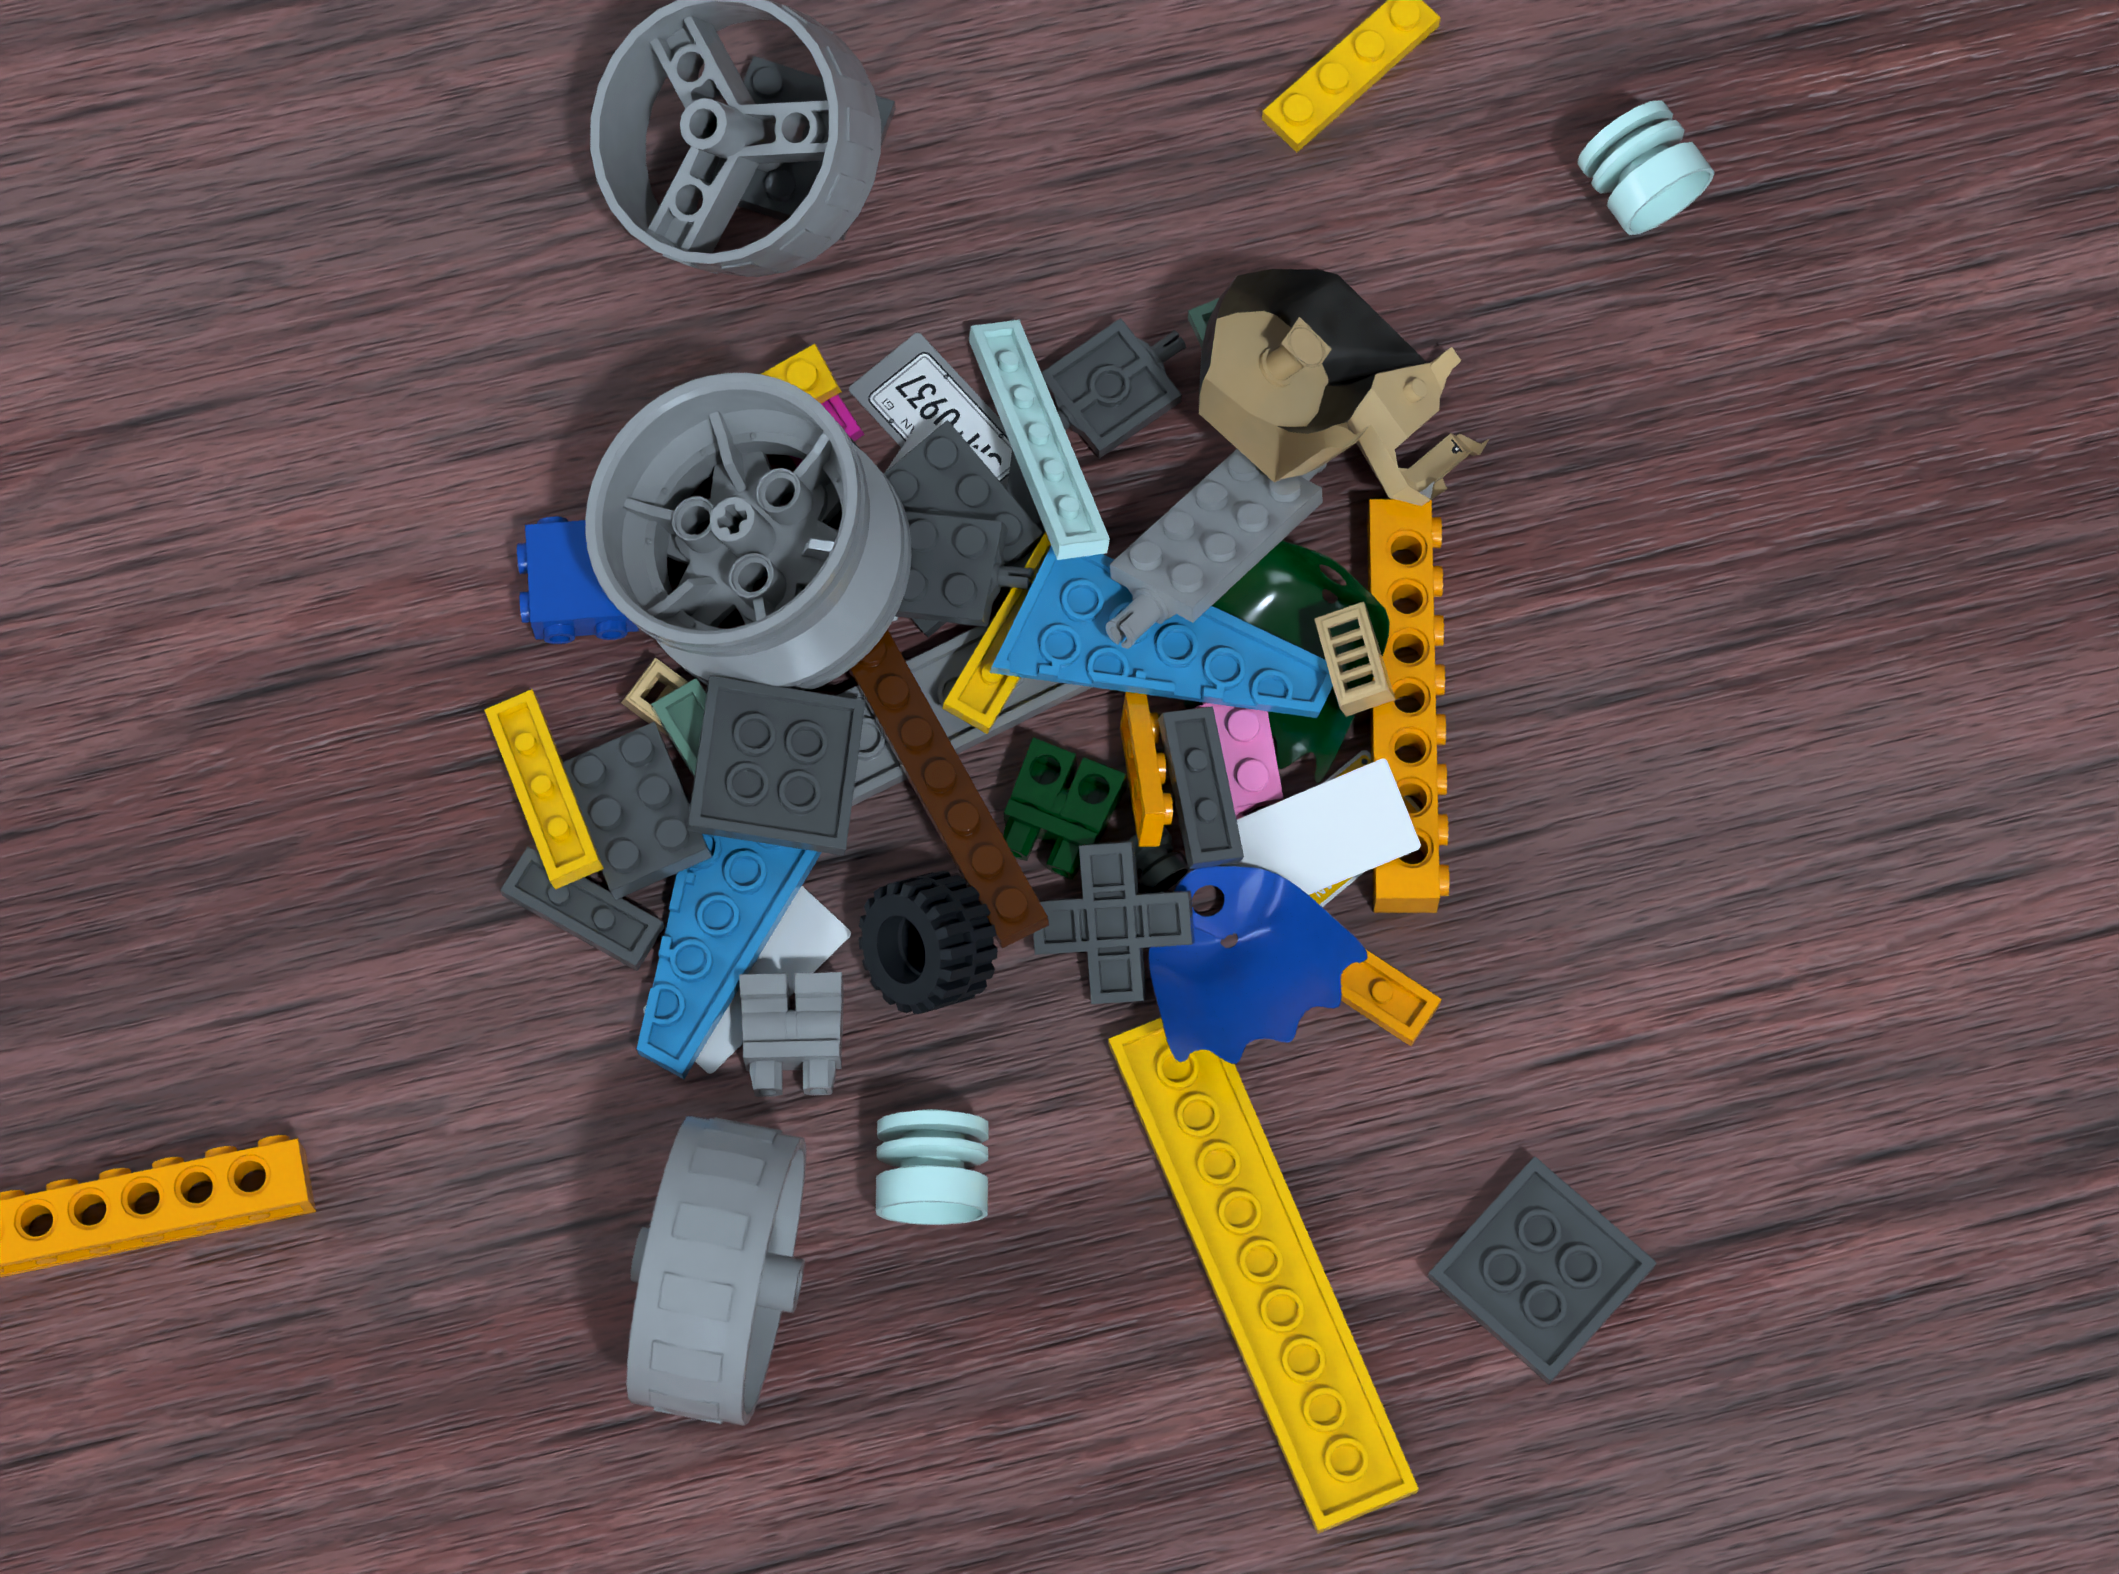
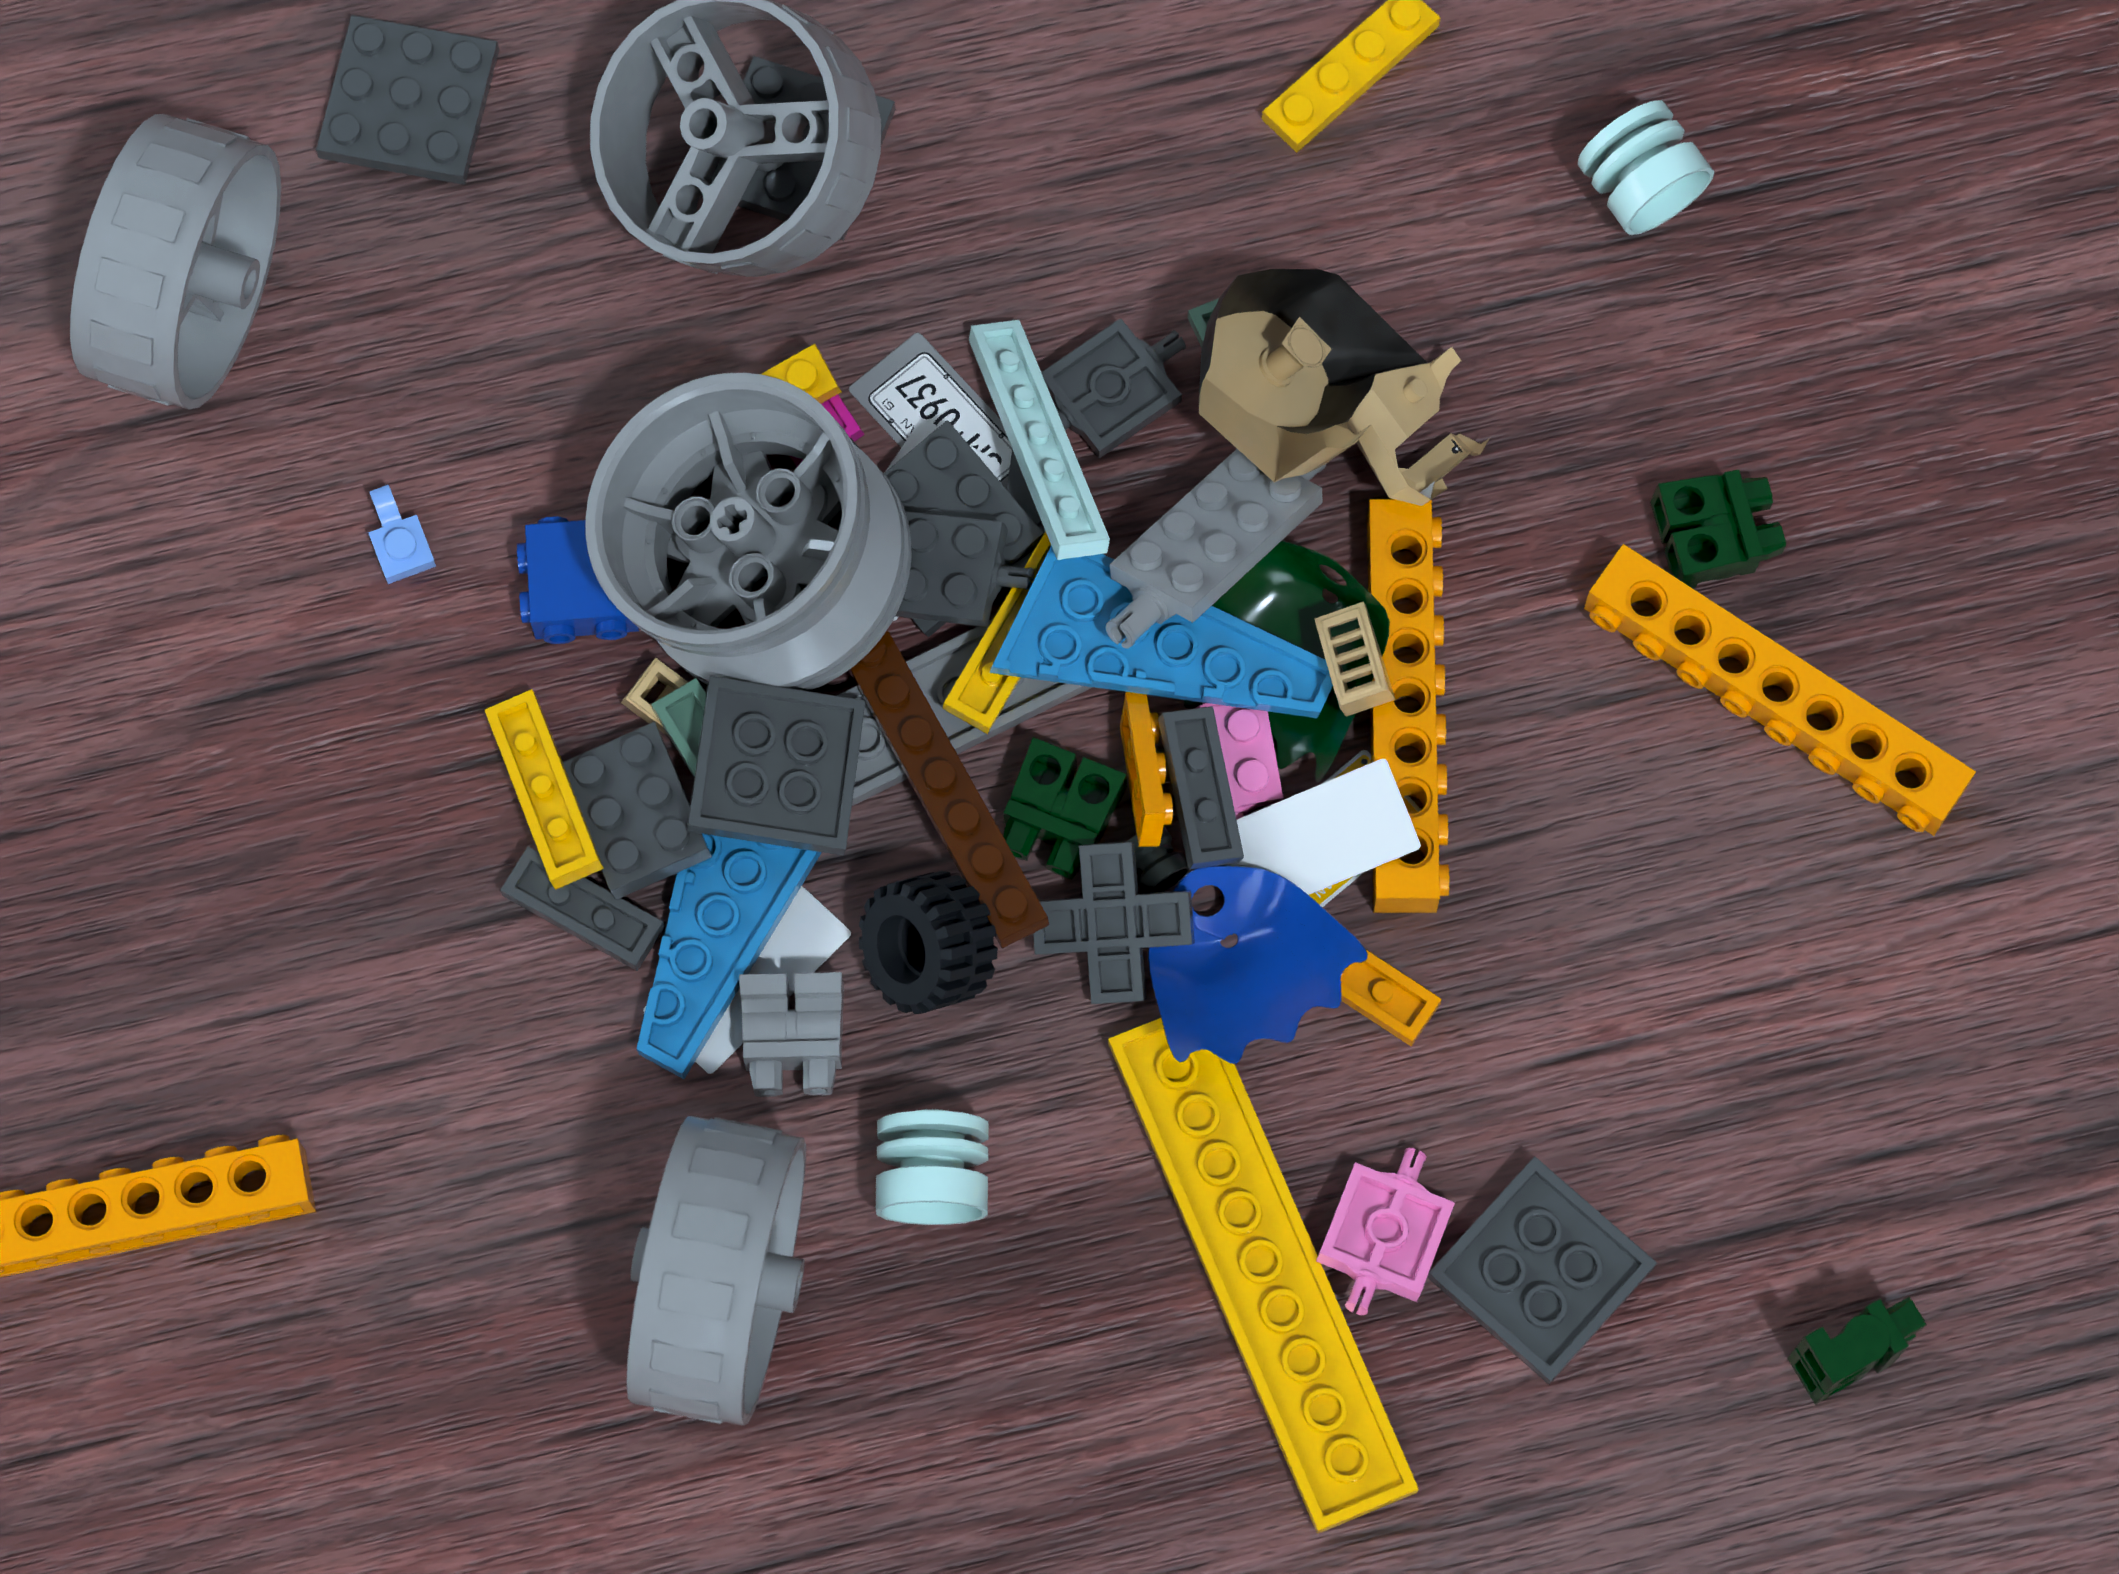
none -> light grey wheel [70,114,281,409]
none -> dark grey plate [316,15,499,185]
none -> light blue plate [368,484,436,584]
none -> bright pink plate [1316,1148,1455,1315]
none -> light orange brick [1584,544,1976,836]
none -> dark green hips [1650,469,1786,589]
none -> dark green hips [1787,1297,1926,1405]

